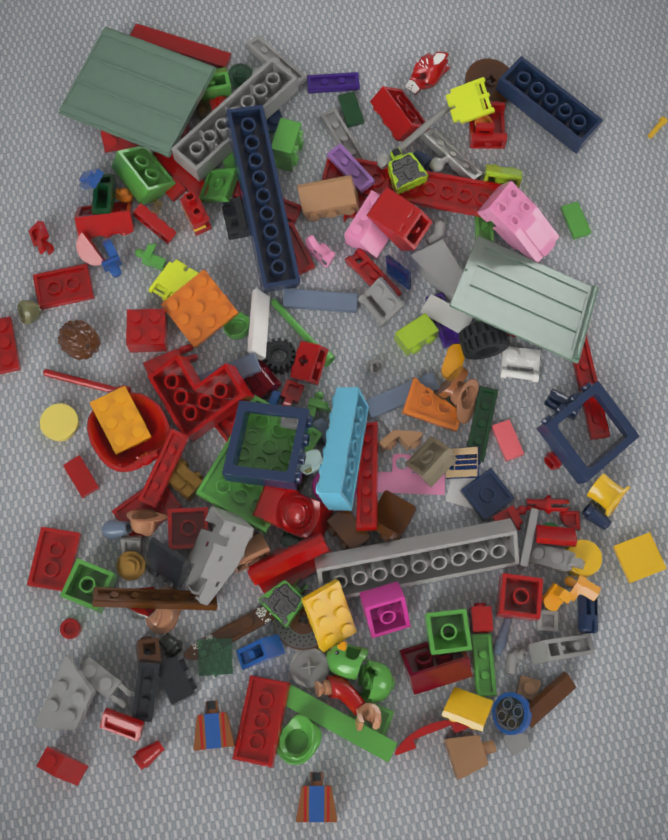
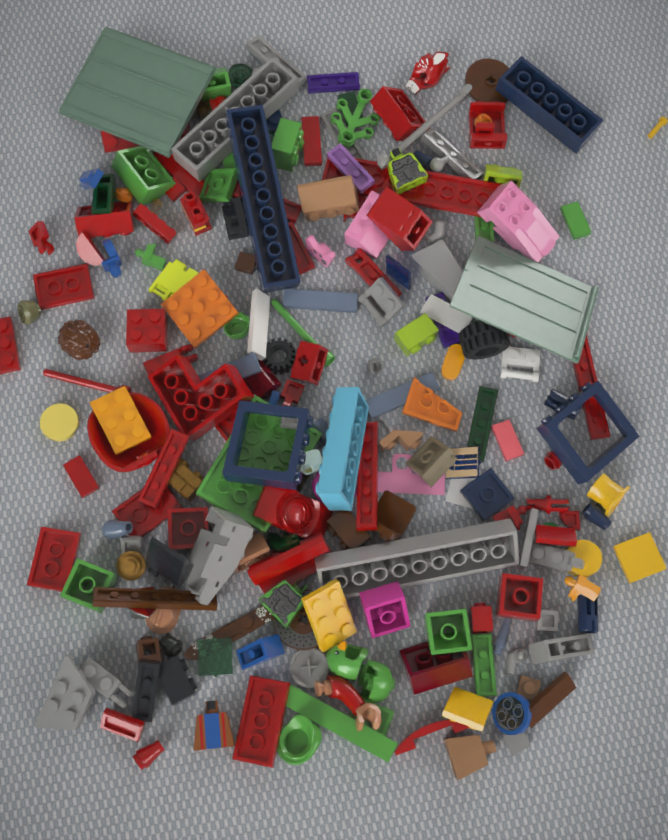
red slope [36,746,89,786] -> none
red tile [60,618,82,639] -> none
nougat piece [127,509,168,536] -> none
red tile [130,23,232,68] -> none
torso [296,772,337,822] -> none
bright green piece [307,391,331,422] -> none
dark orange tile [437,366,468,399] -> none
neon yellow plate [445,77,495,124] -> none
nougat piece [450,379,479,424] -> none
light orange piece [542,583,573,611] -> none
none -> reddish brown tile [234,251,256,275]
none -> dark green piece [266,532,301,553]
none -> red tile [301,116,322,167]
none -> bright green plant [330,89,380,147]

